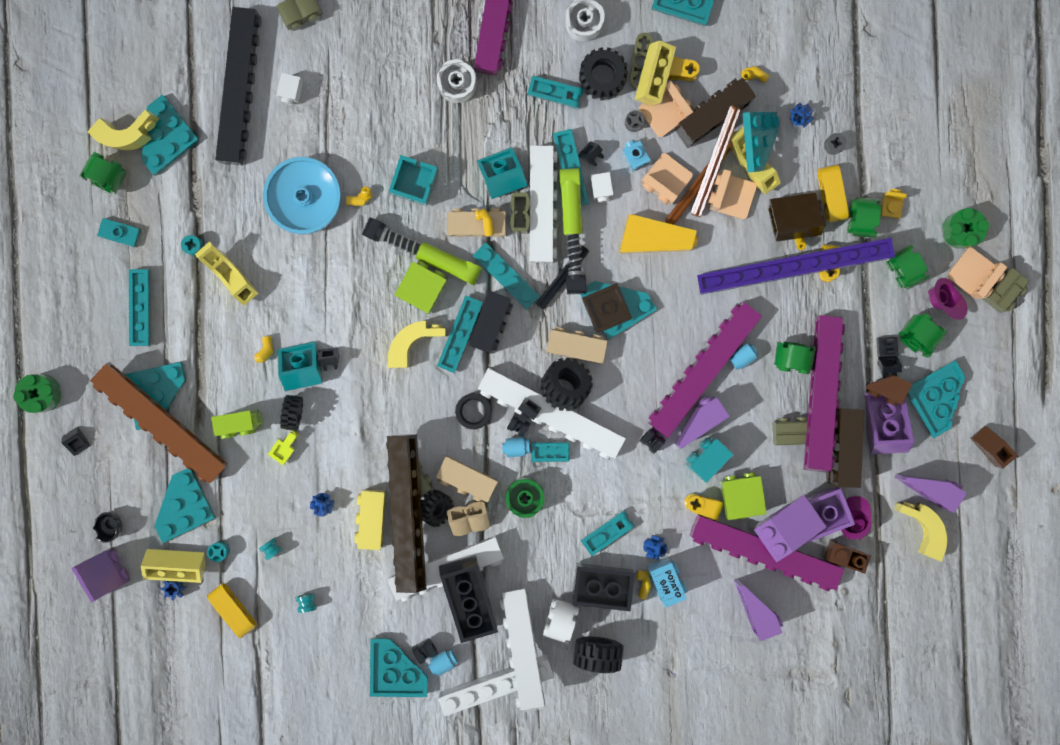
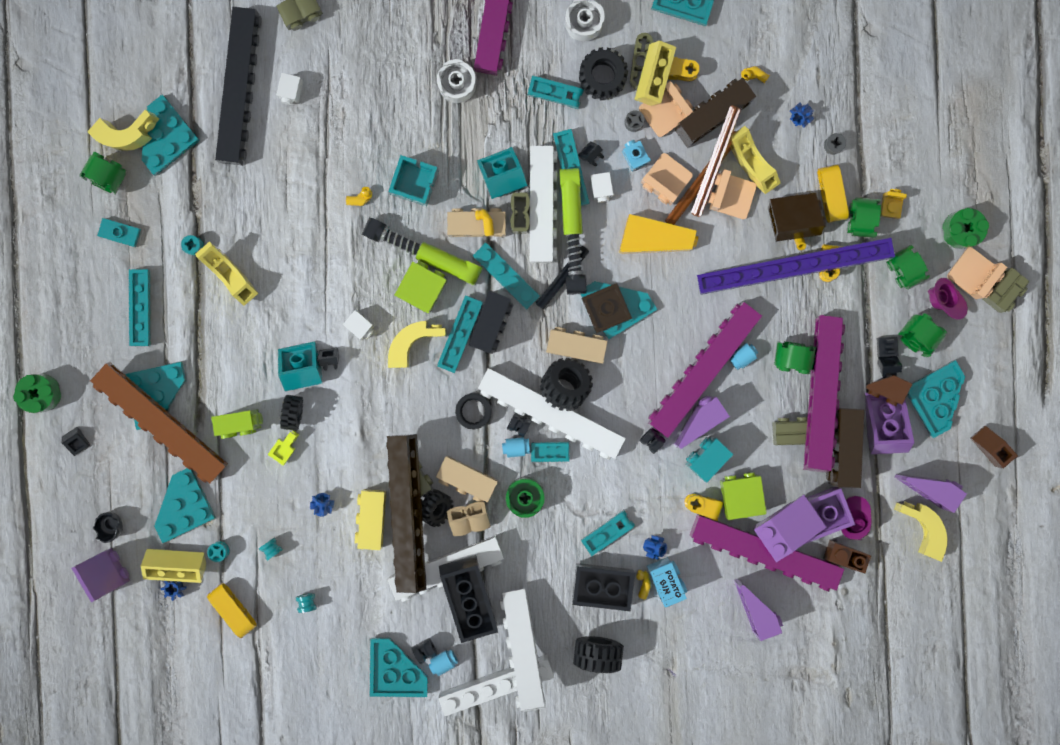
yellow arm [254,336,274,363] -> none
medium azure dish [263,157,341,235] -> none
black tile [518,397,541,423] -> none
white brick [543,599,579,643] -> none
teal plate [743,112,779,173] -> none
none -> white brick [343,310,375,340]

